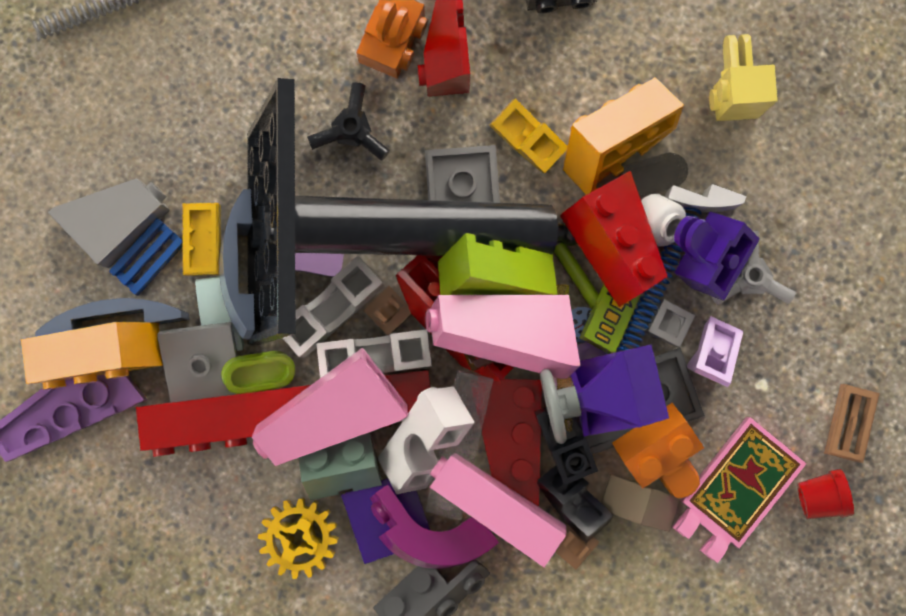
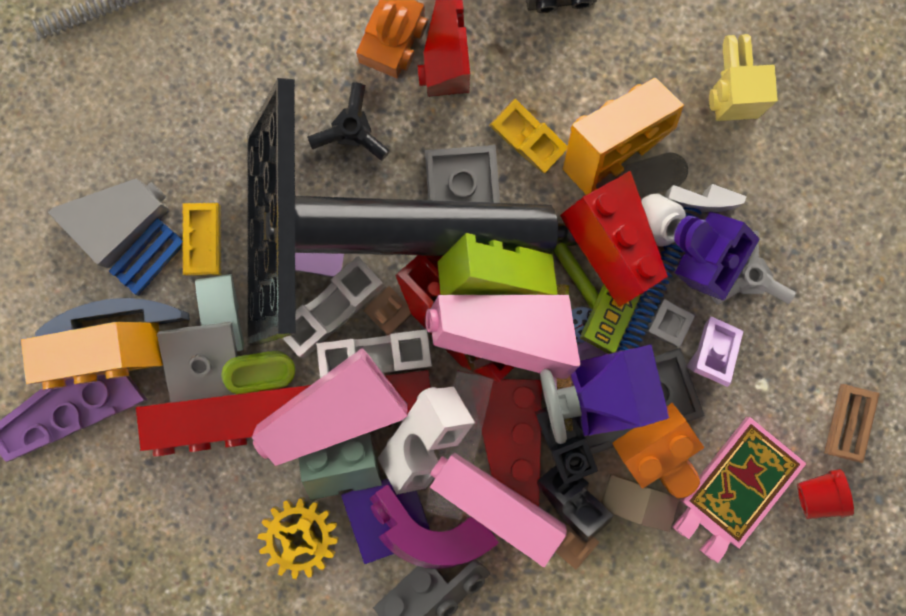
sand blue slope [219,189,255,339] -> none

